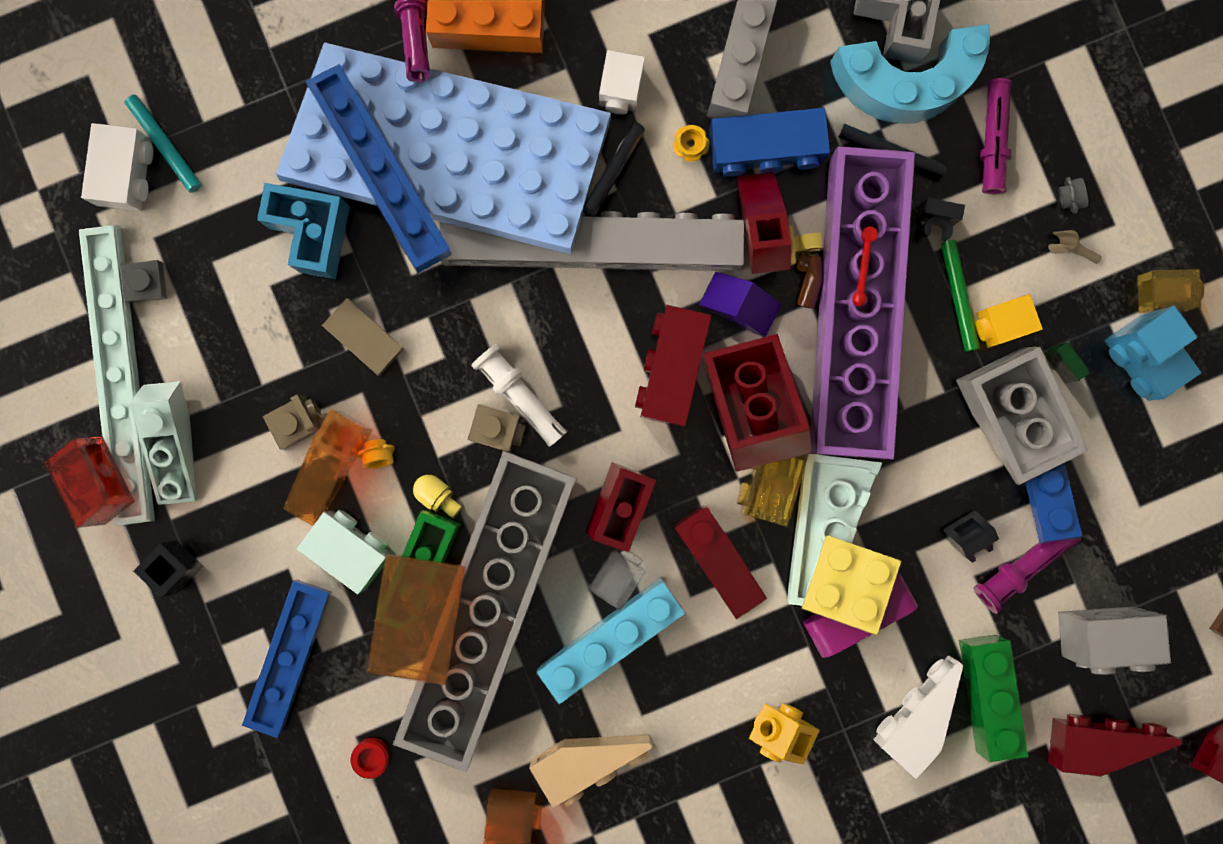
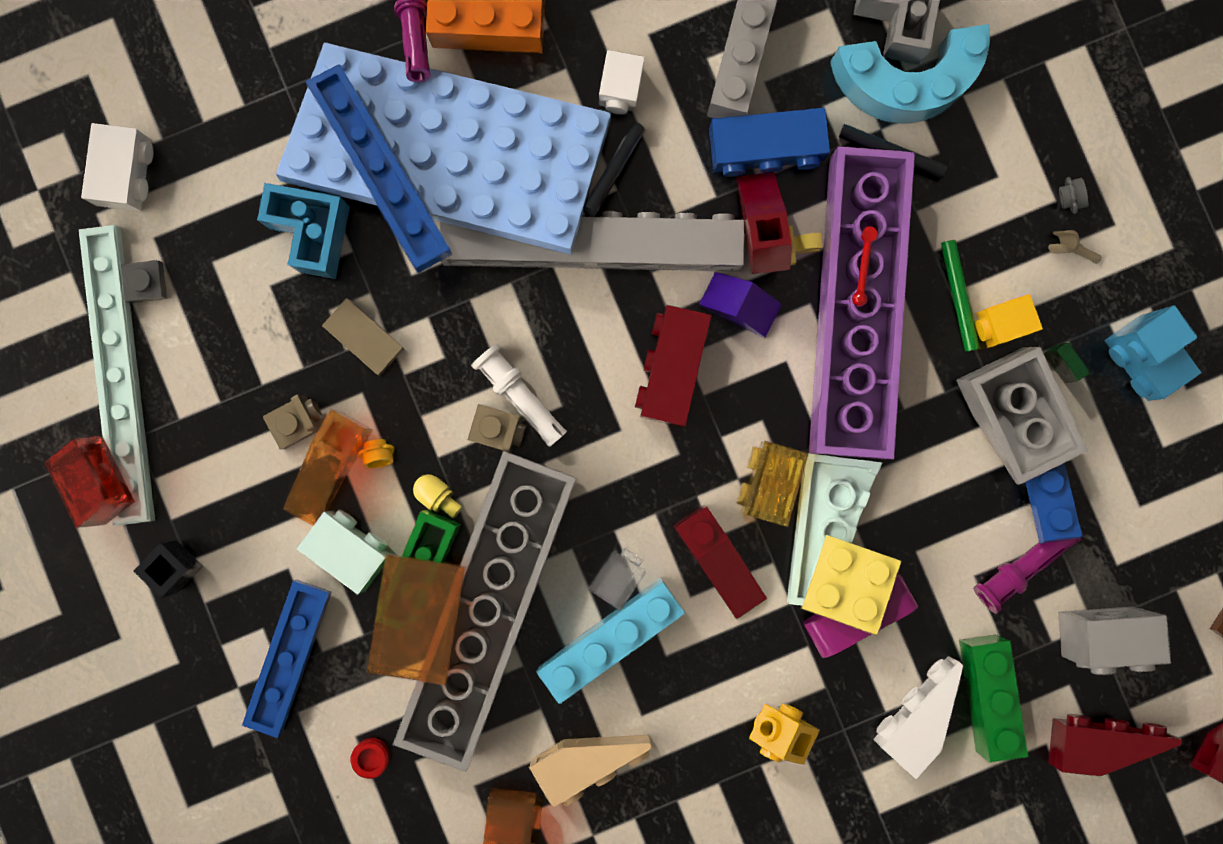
teal bar [124,95,202,193] -> none
light aqua slope [129,381,197,505] -> none
dark red brick [585,462,656,553] -> none
yellow plate [673,125,709,162] -> none
dark red brick [703,334,811,472] -> none
reddish brown arm [796,252,823,309] -> none
black tile [916,197,965,242] -> none
black tile [943,510,999,563] -> none
magenta pin [980,78,1012,195] -> none
clear yellow brick [1138,269,1204,313] -> none

